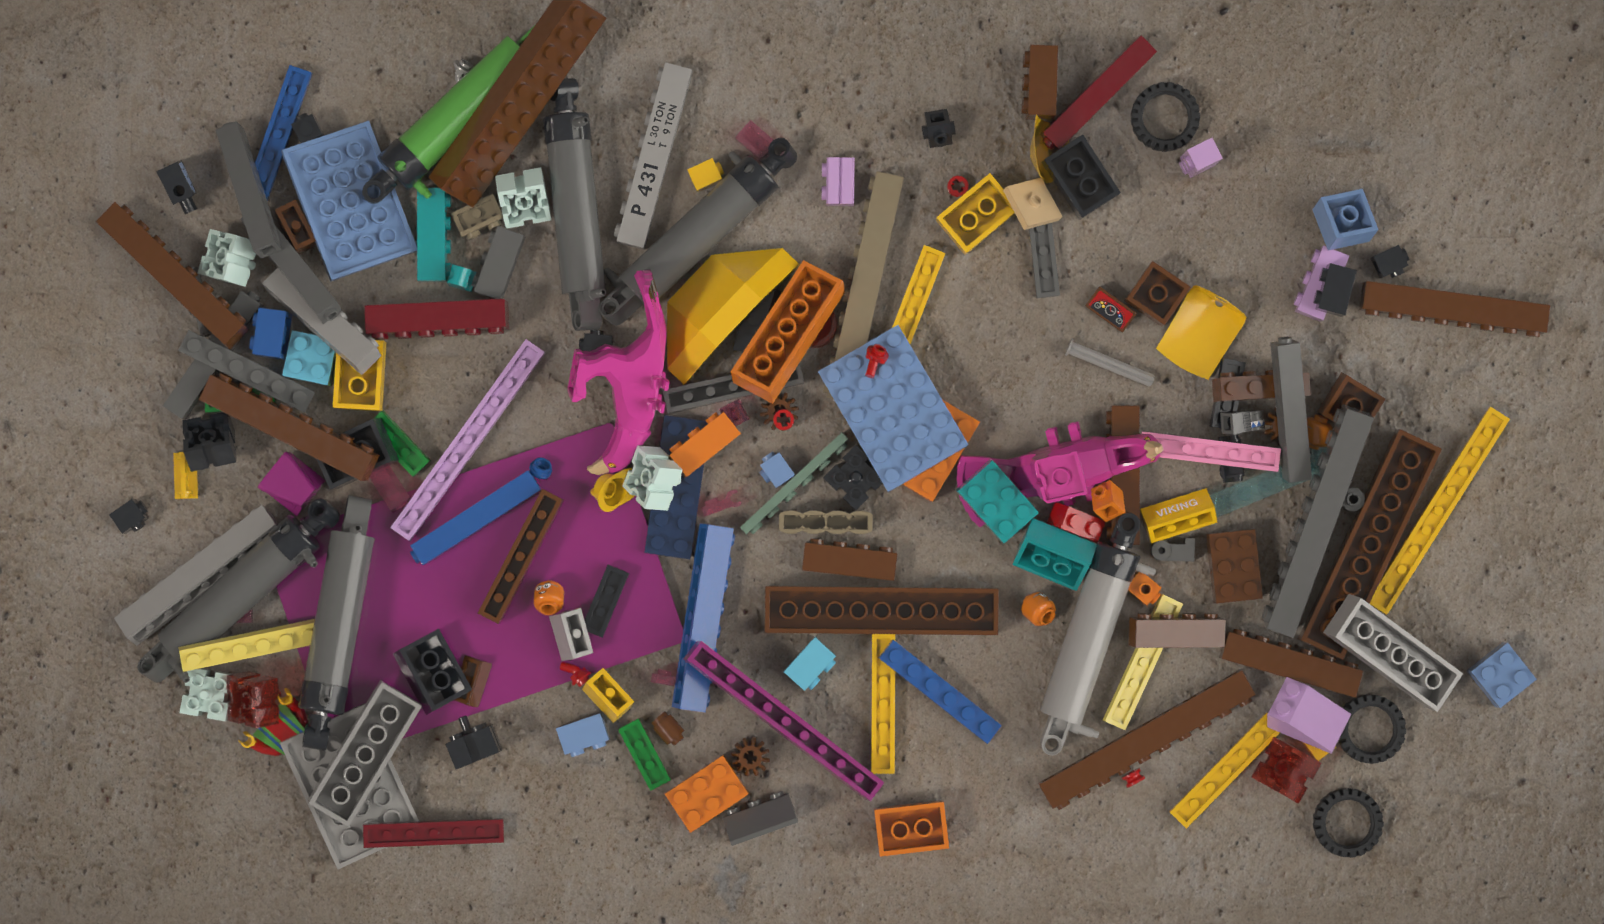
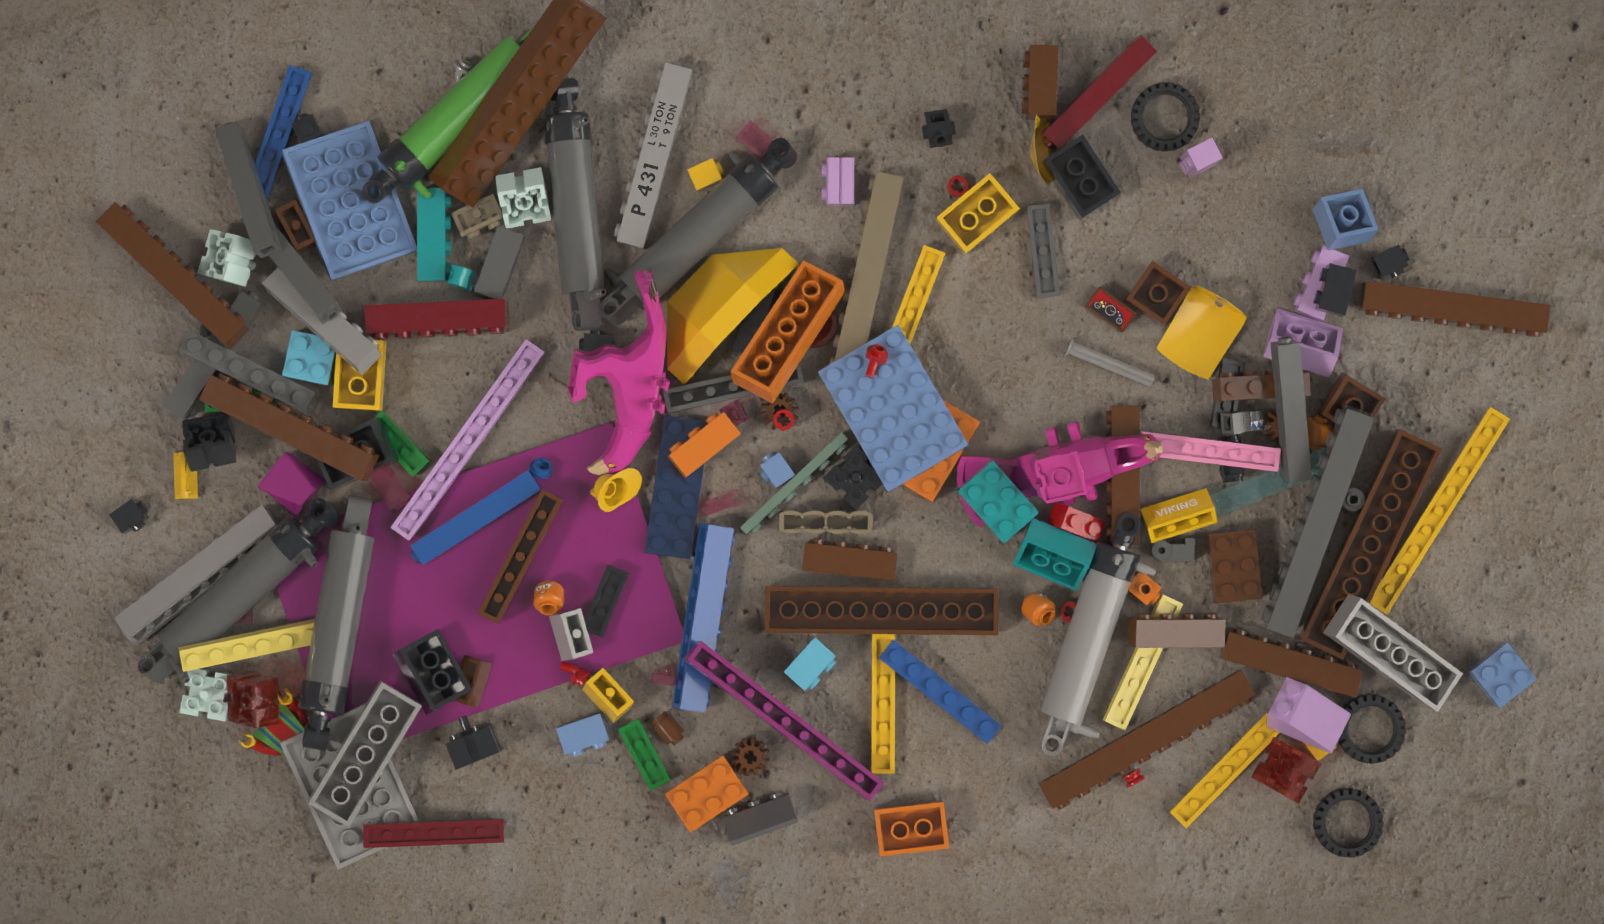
black torso [156,160,197,215] -> none
blue brick [249,308,293,360] -> none
light aqua brick [623,445,683,511] -> none
tan plate [1003,178,1062,230] -> none
orange brick [1091,480,1126,522] -> none
none -> red bush [1059,602,1076,622]
none -> lavender slope [1263,308,1343,378]

